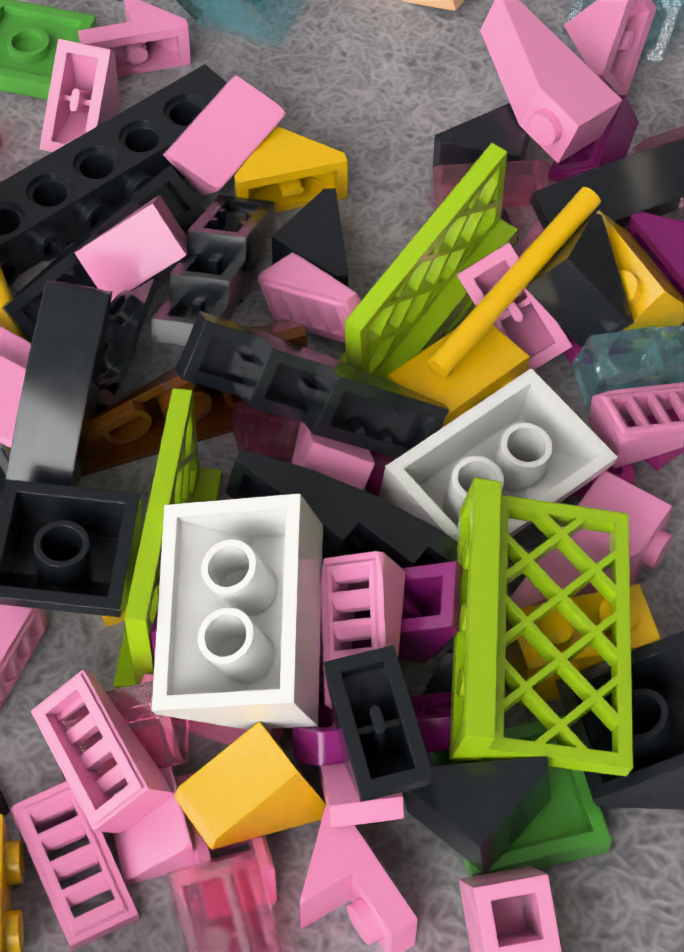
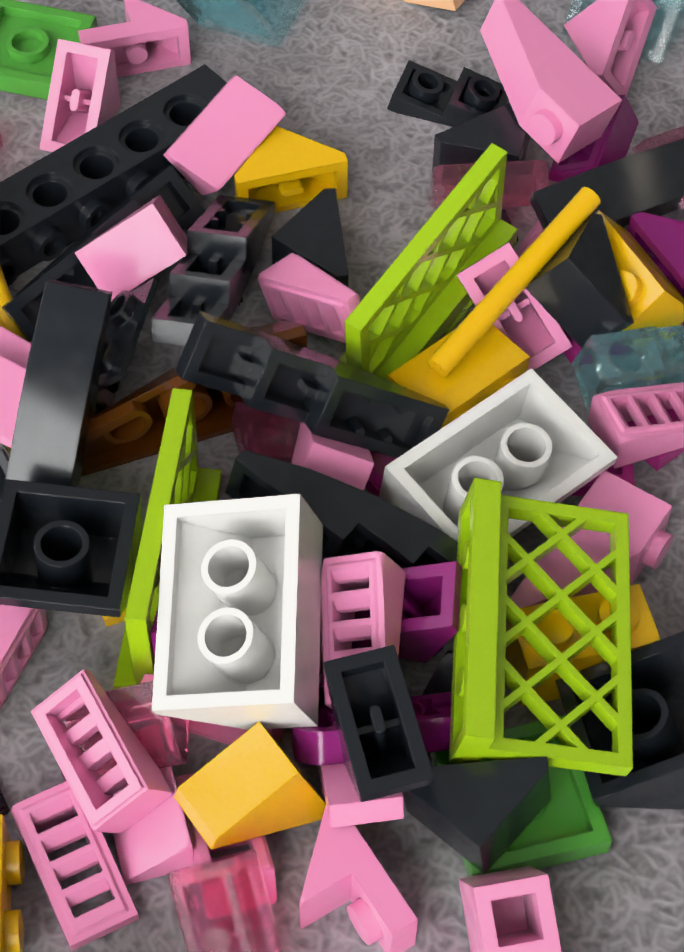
none -> black slope [387,60,509,127]

